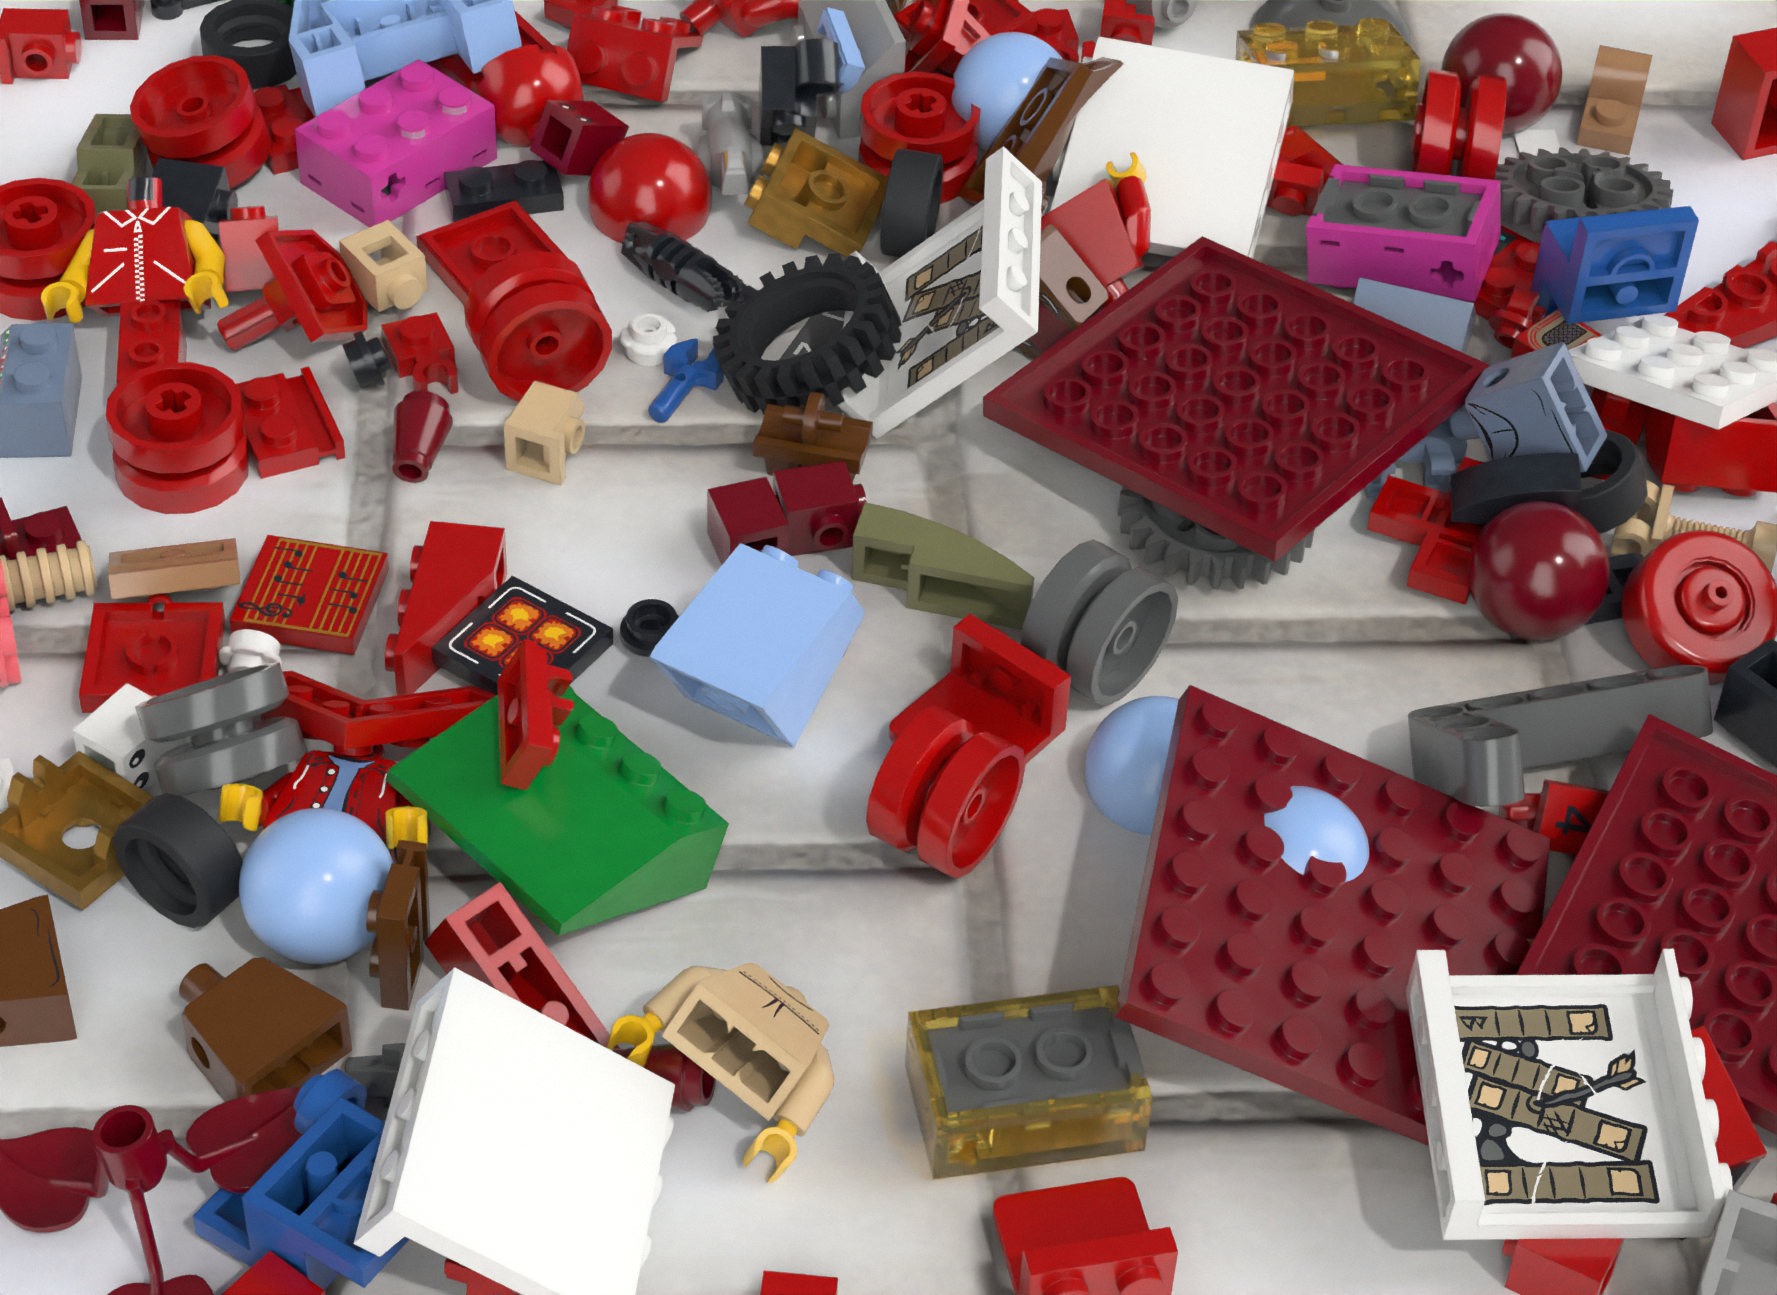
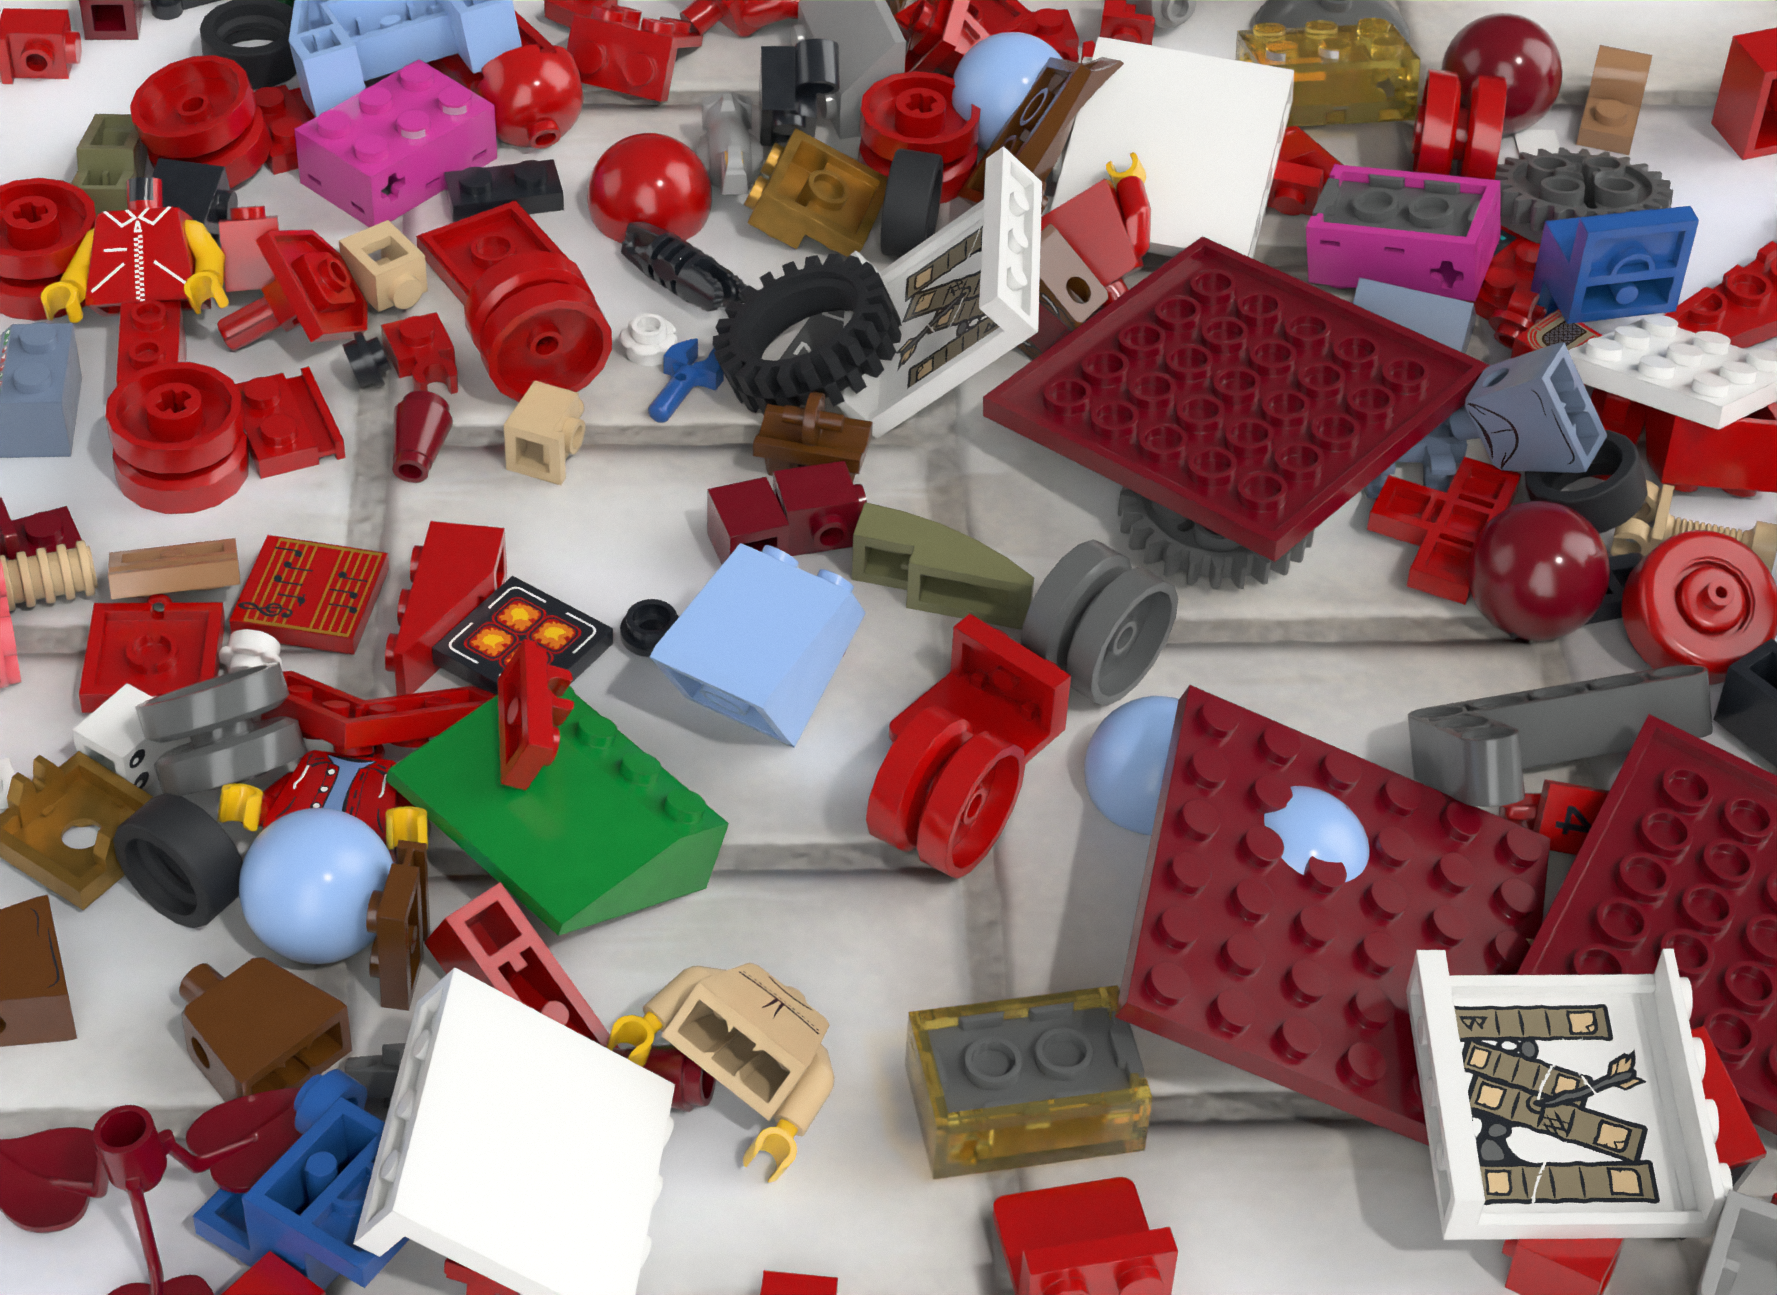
dark red brick [530,100,629,176] -> none
light blue plate [817,7,865,93] -> none
black slope [1449,453,1582,526] -> none

